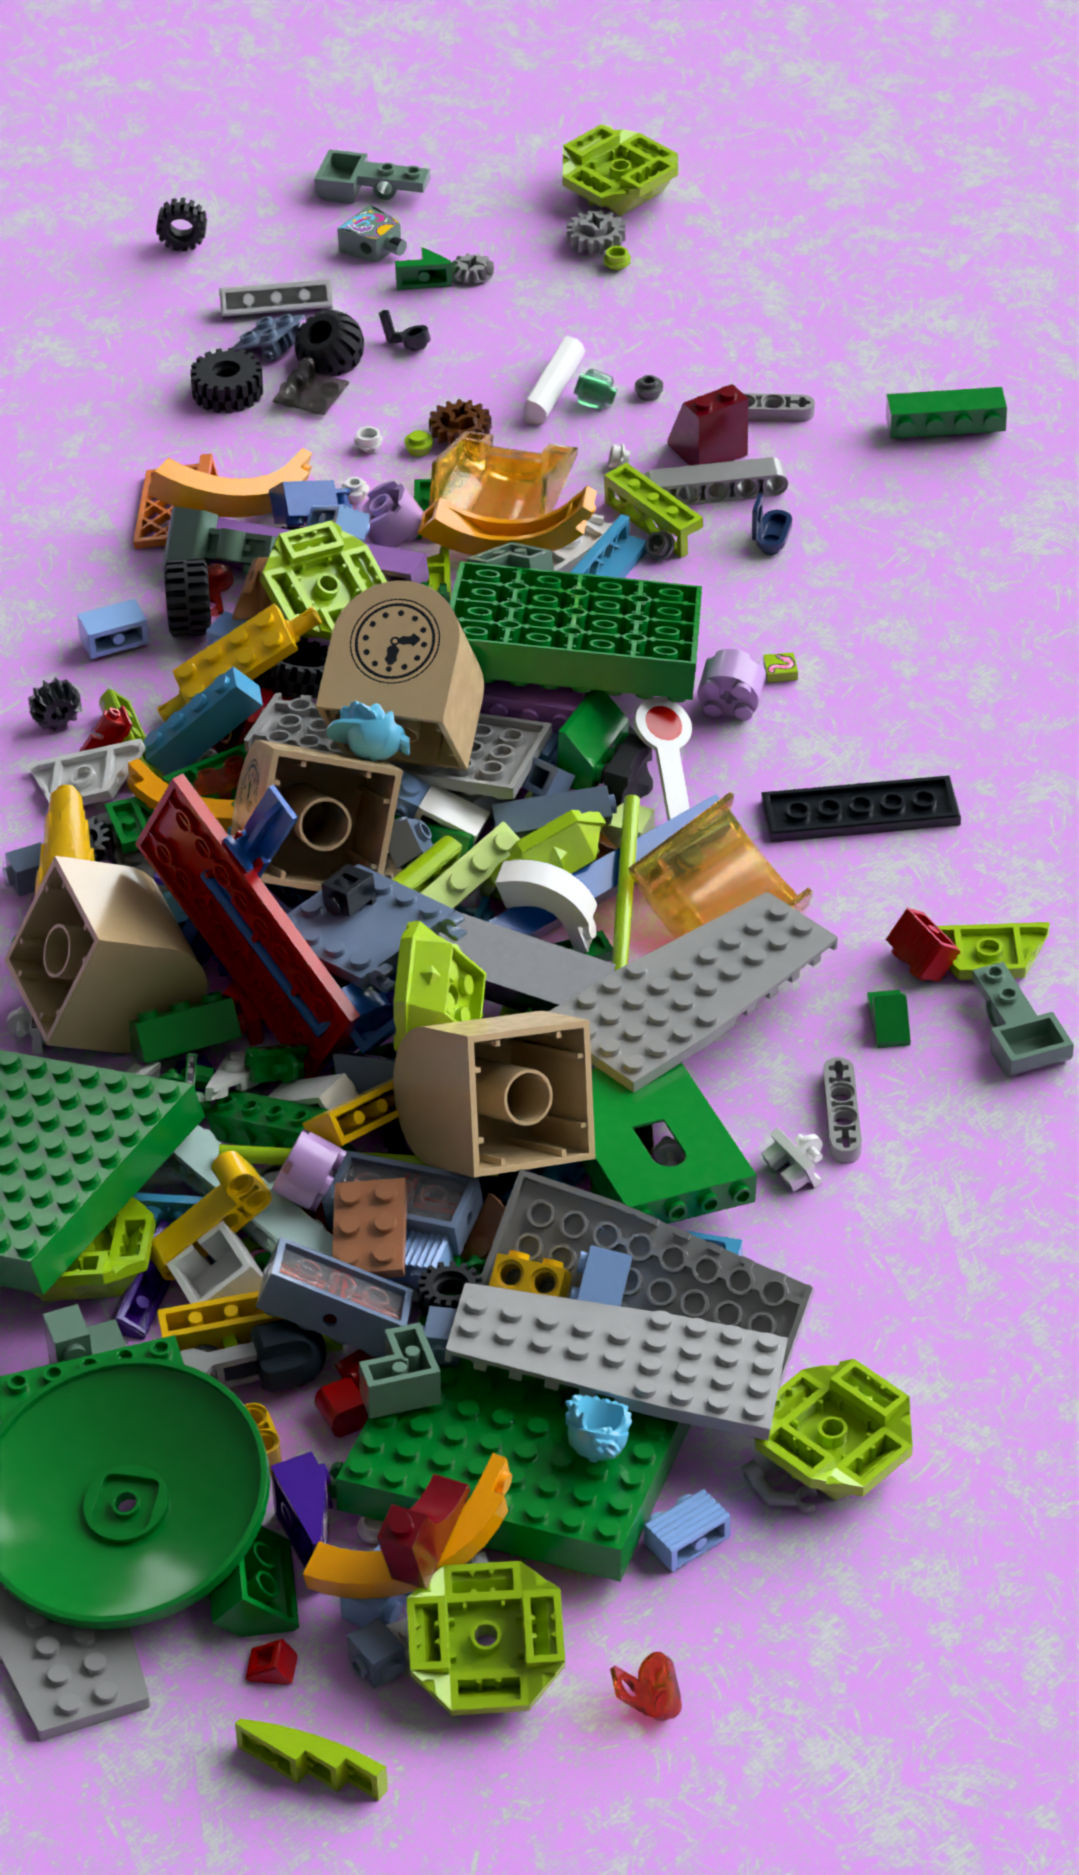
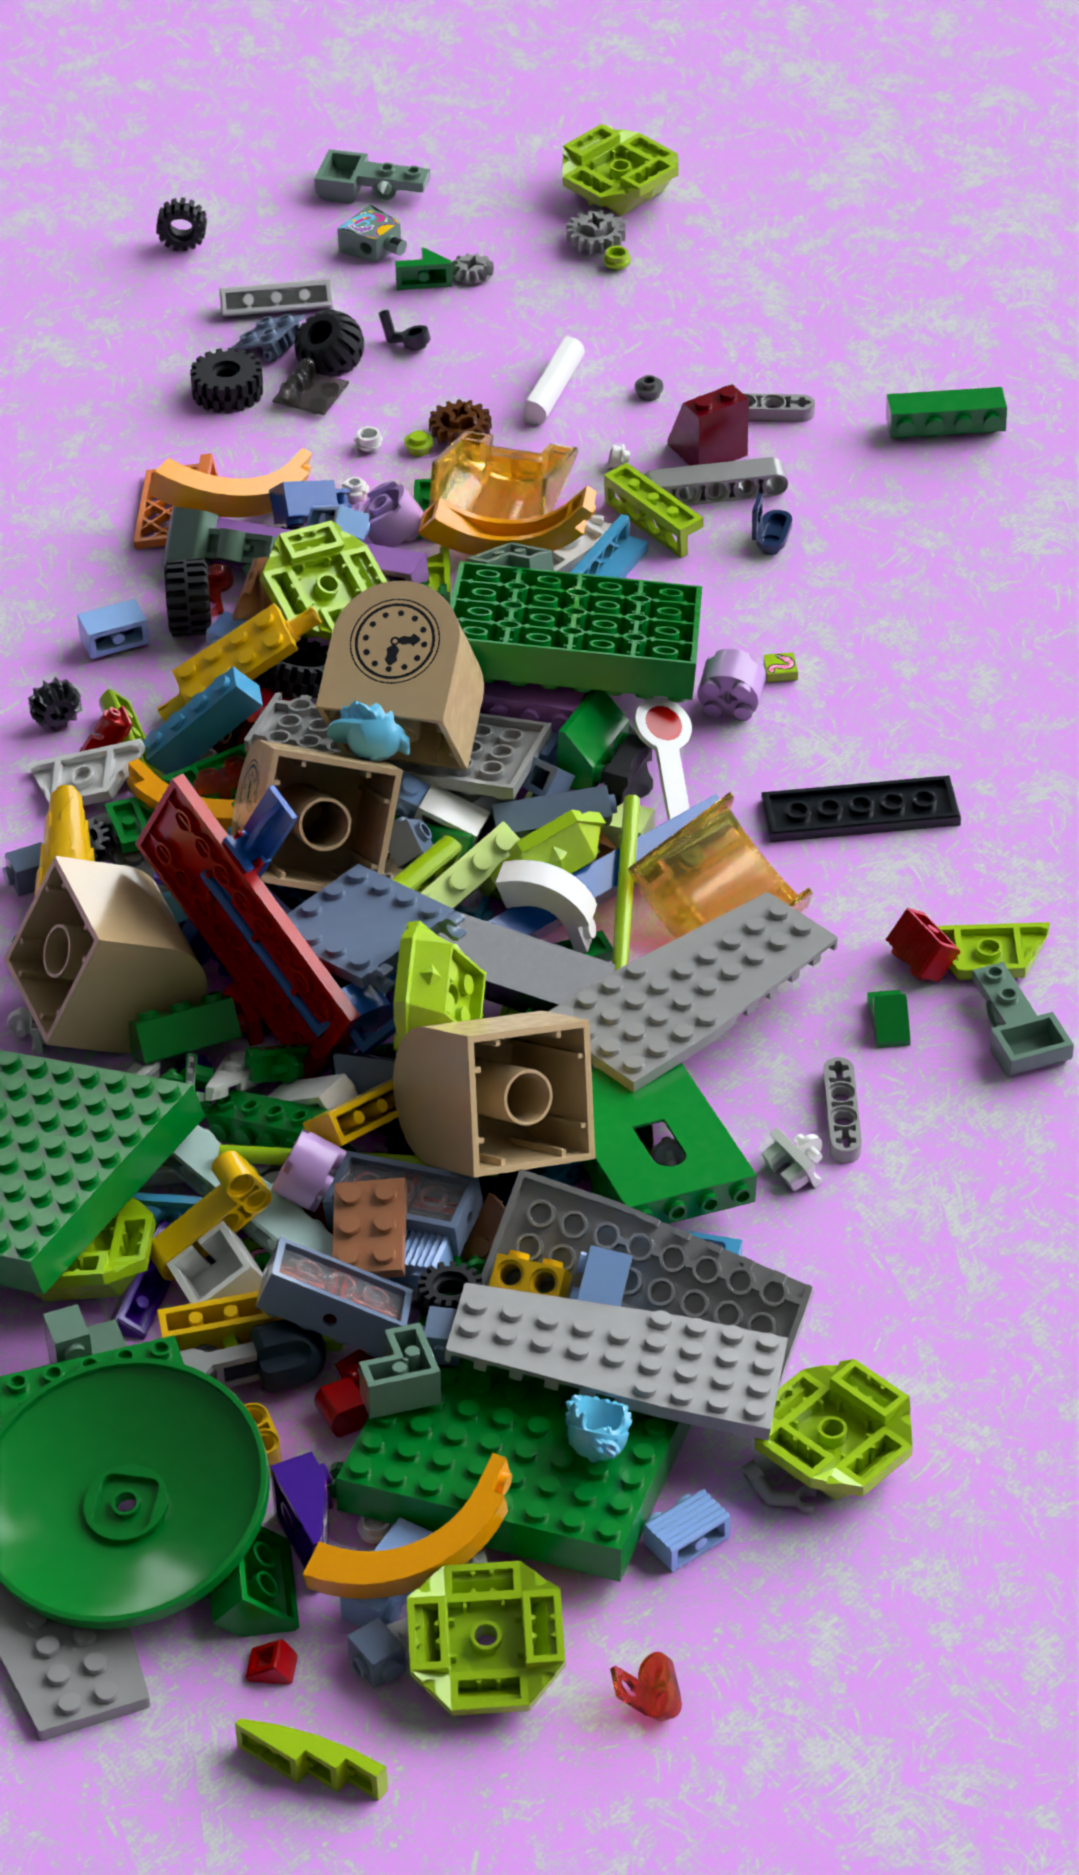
black brick [321,864,377,916] -> none
dark red arch [377,1473,470,1590] -> none
clear green head [573,369,618,411] -> none
dark grey plate [645,531,675,561] -> none

